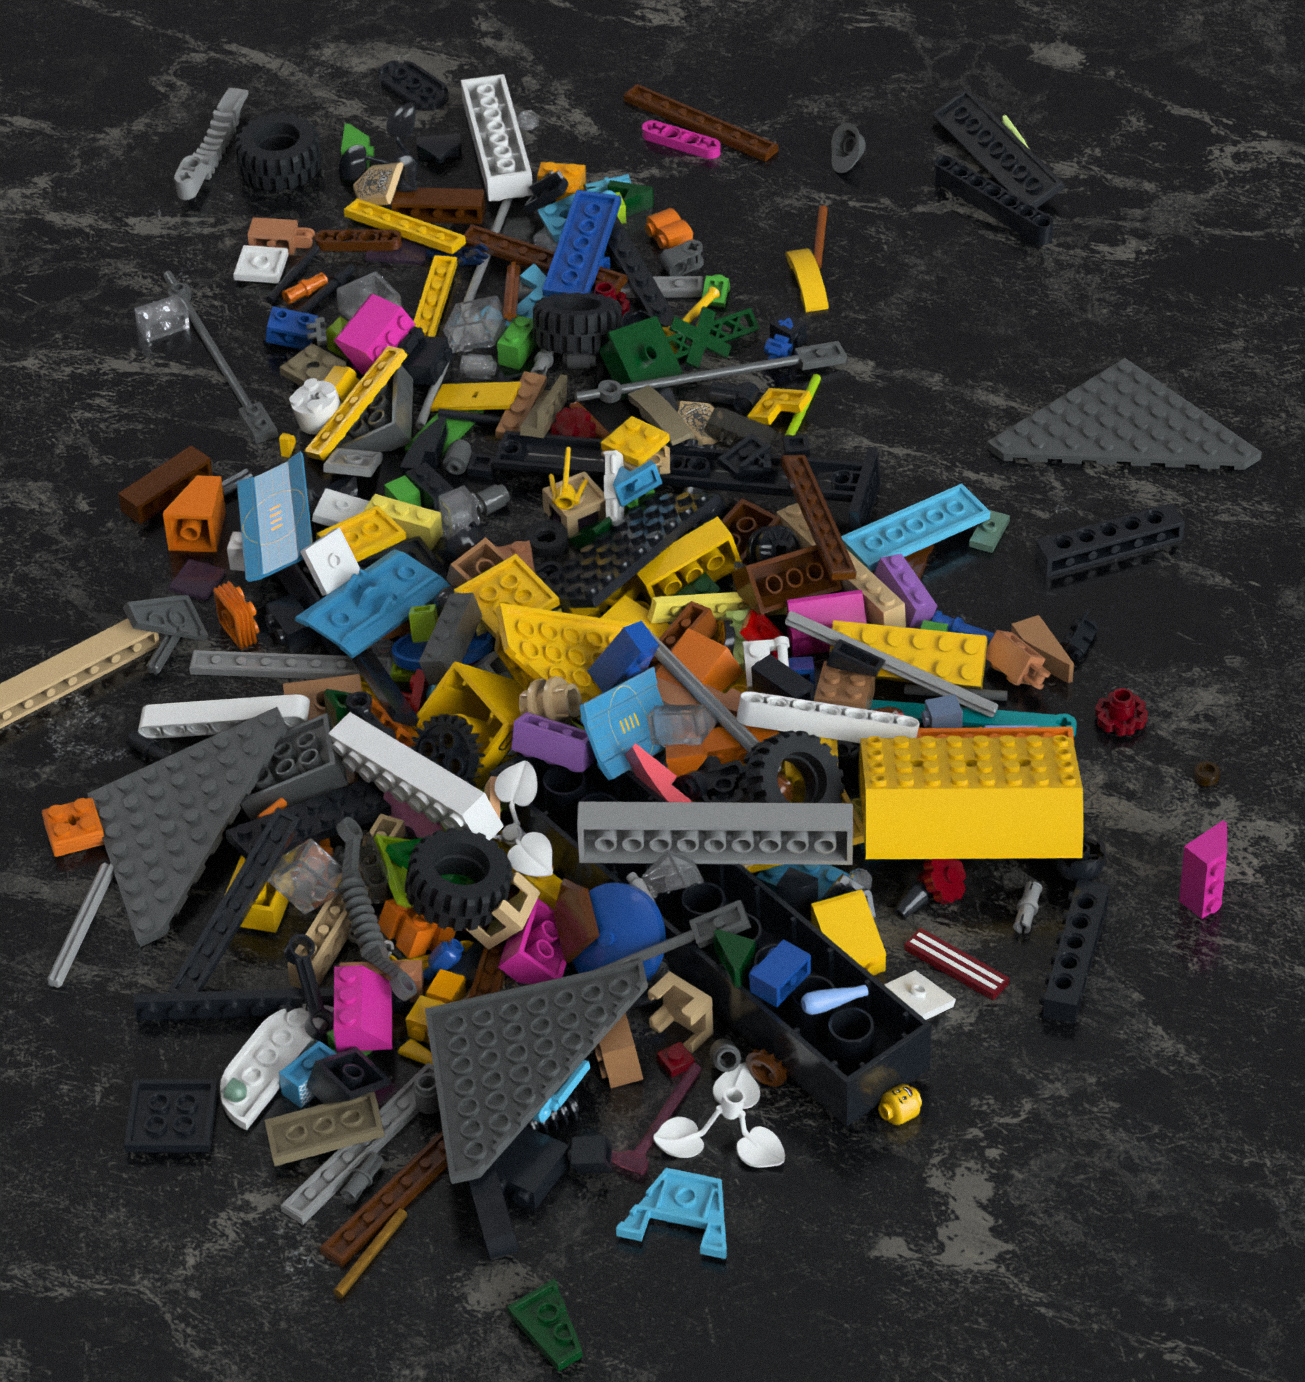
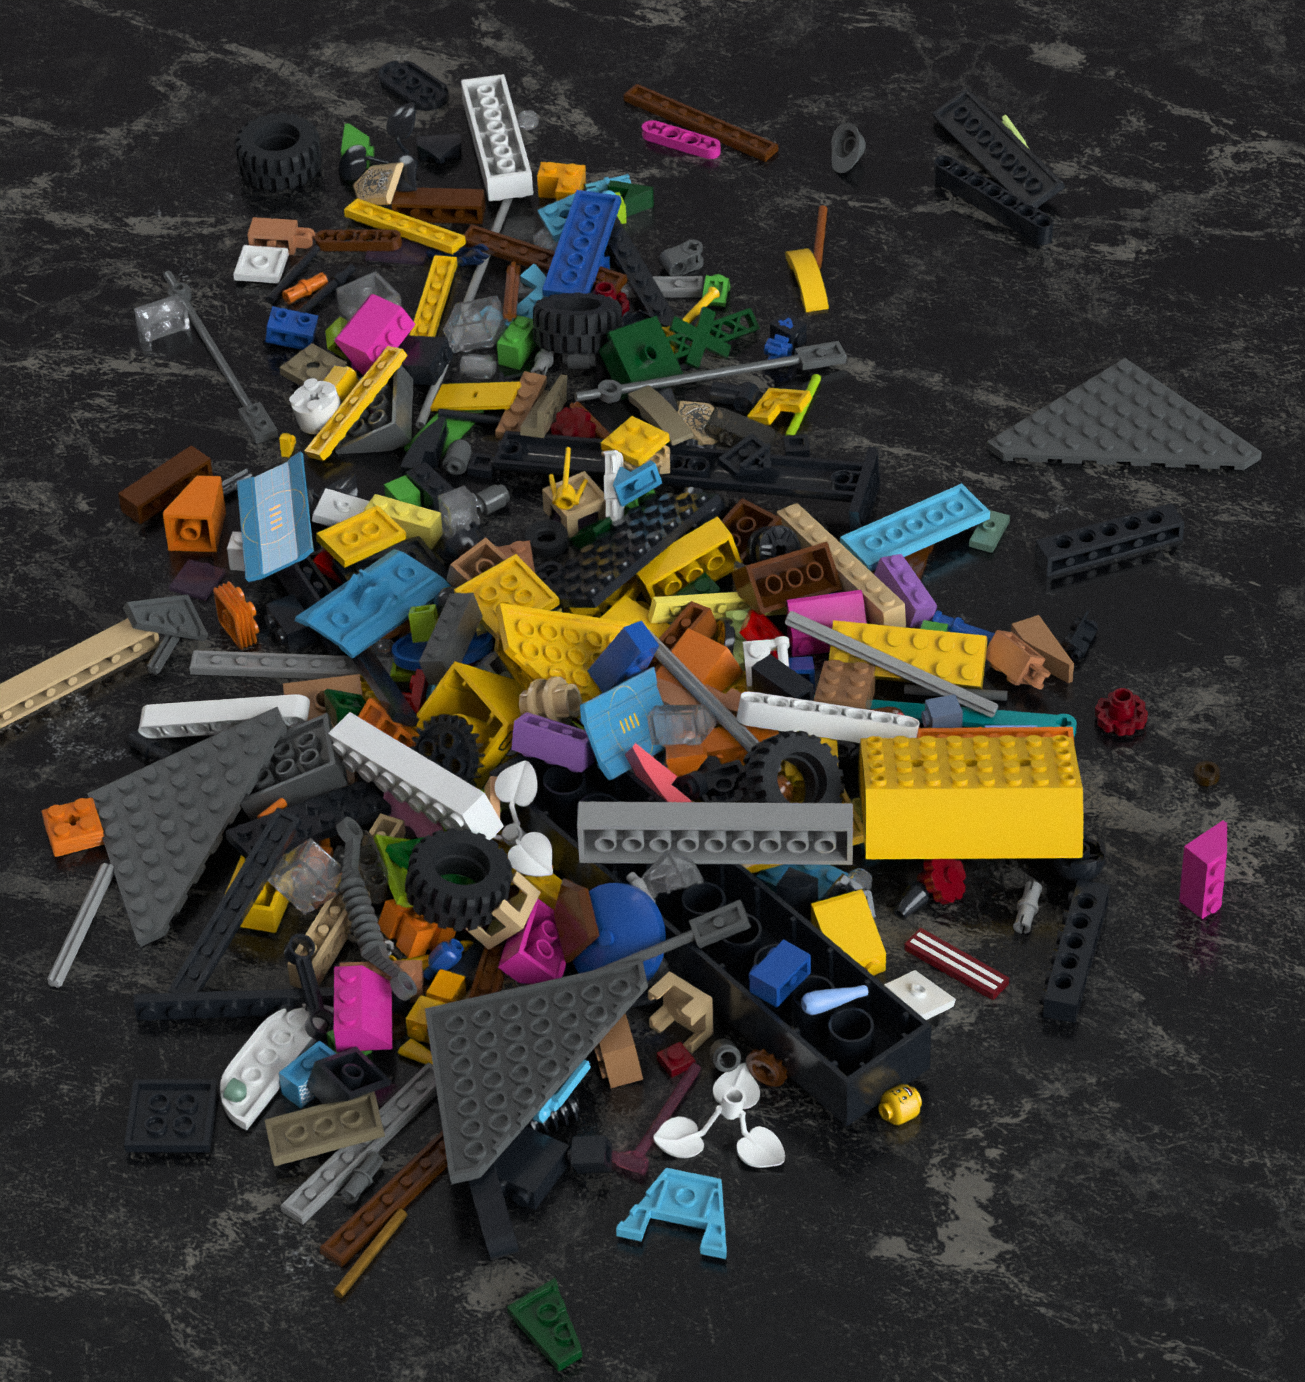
light grey piece [174,88,248,200] -> none
white plate [300,528,360,596] -> none
dark grey hinge [306,317,328,351] -> none
light grey tile [324,448,382,477] -> none
black piece [346,691,396,739] -> none
black axle [397,326,424,362] -> none
dark grey brick [413,1073,440,1114] -> none
black slope [524,170,569,213] -> none
orange brick [645,208,693,250] -> none
dark green slope [713,929,755,988] -> none
reddish brown tile [781,455,857,580] -> none
black slope [826,639,886,677] -> none

